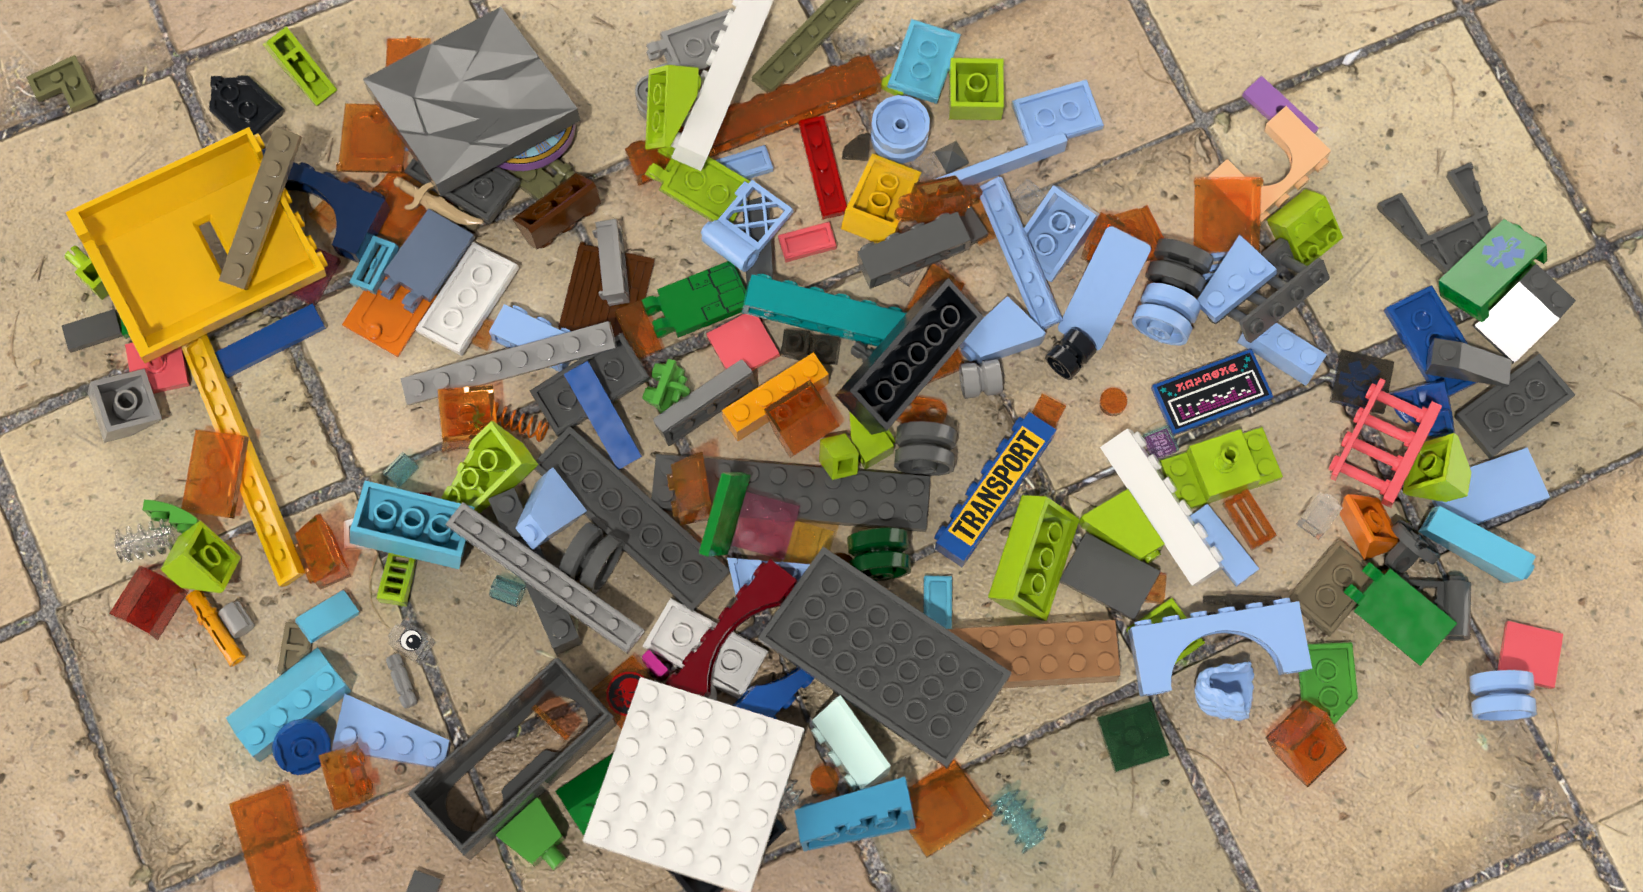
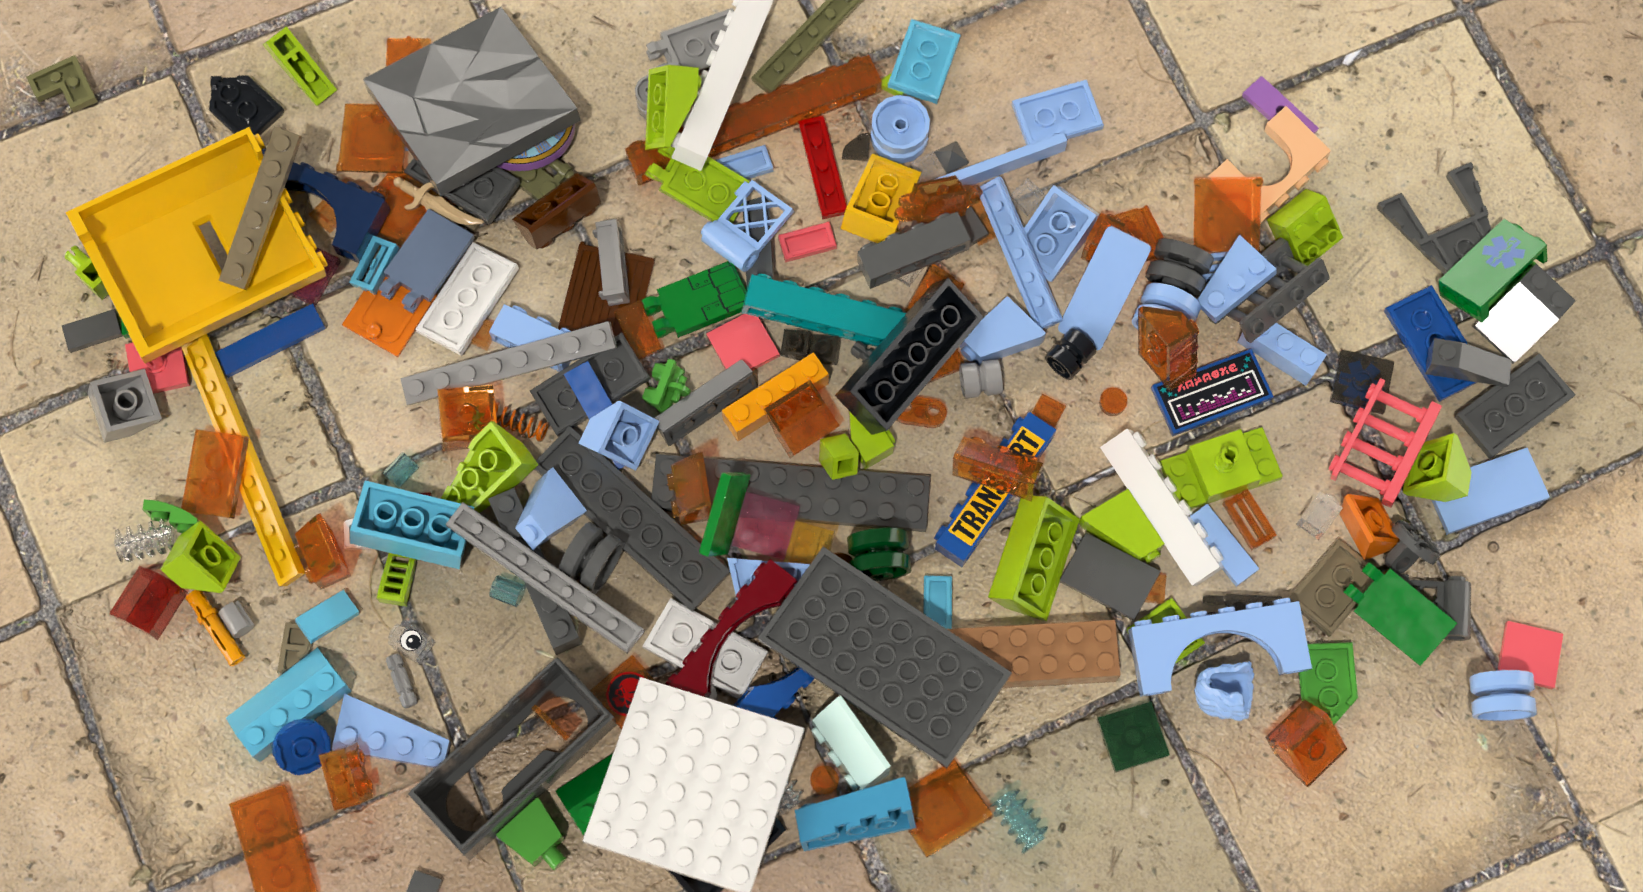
dark pink tile [642,650,670,682] -> none
dark grey wheel [894,421,957,476] -> none
lime brick [949,58,1004,120] -> none
clear light blue tile [1142,425,1179,460] -> none
blue brick [1389,379,1455,437] -> none
medium azure slope [1419,506,1536,583] -> none
none -> light blue slope [579,401,659,471]
none -> clear orange slope [952,437,1043,501]
none -> clear orange slope [1138,306,1199,391]

